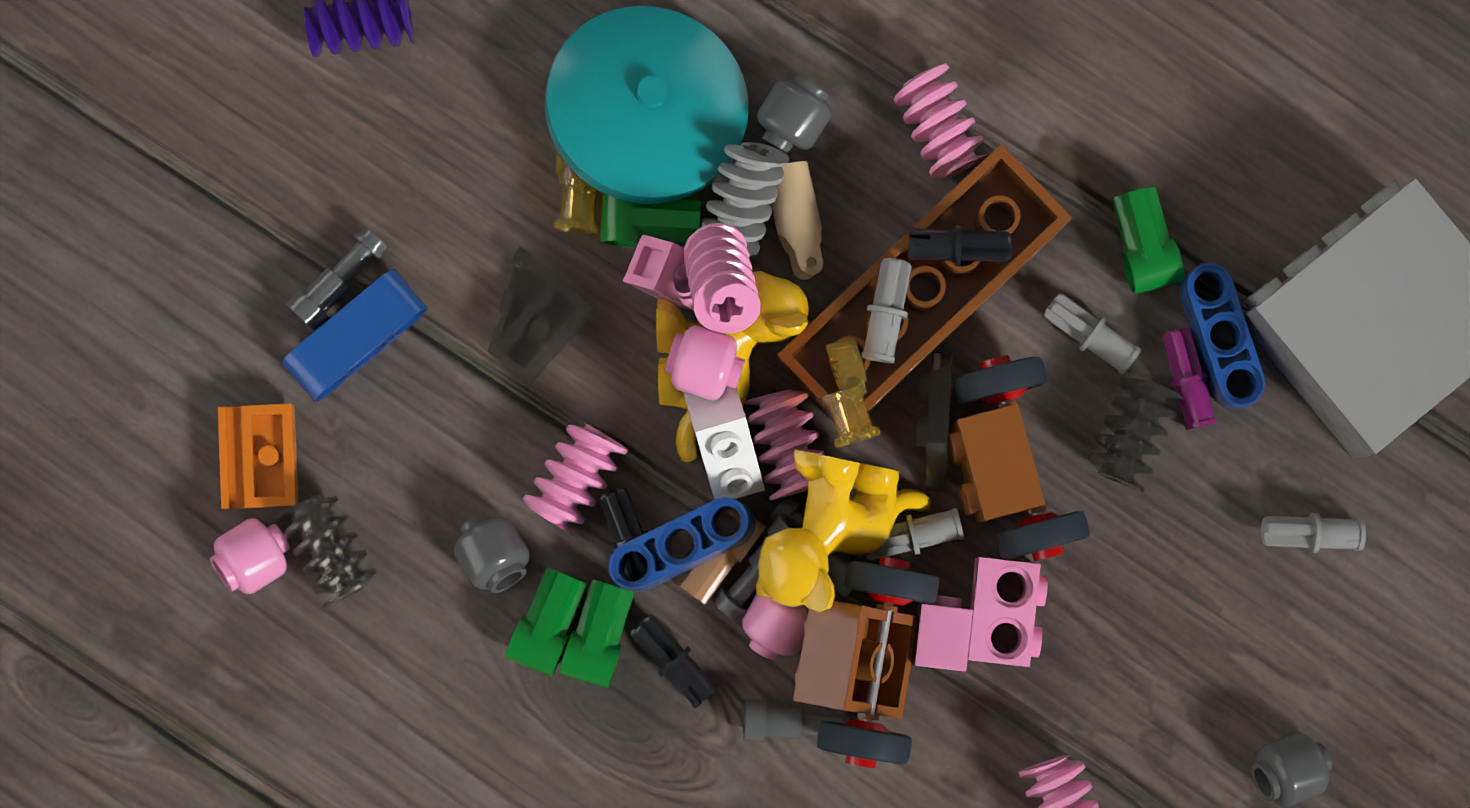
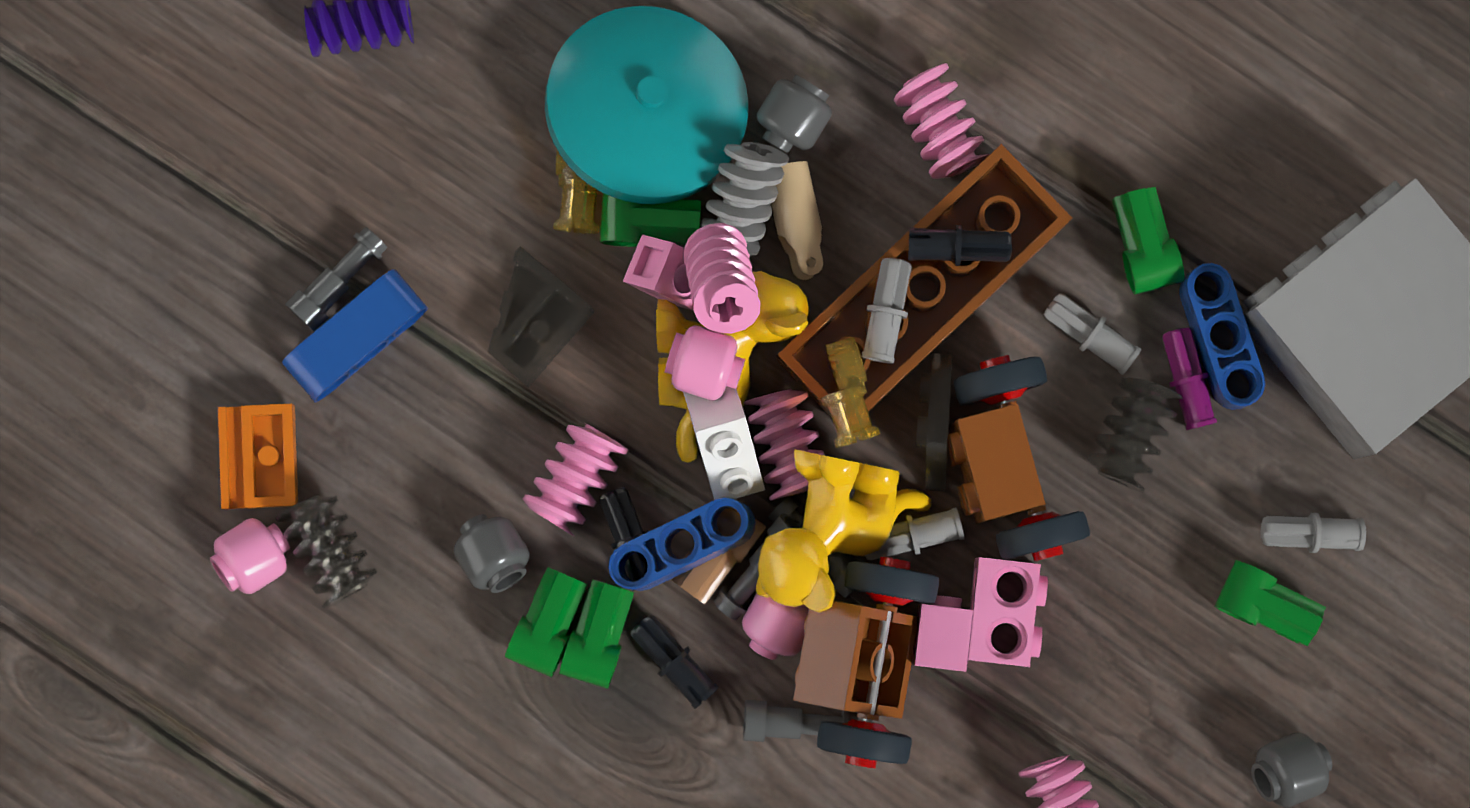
none -> green piece [1214,560,1326,646]

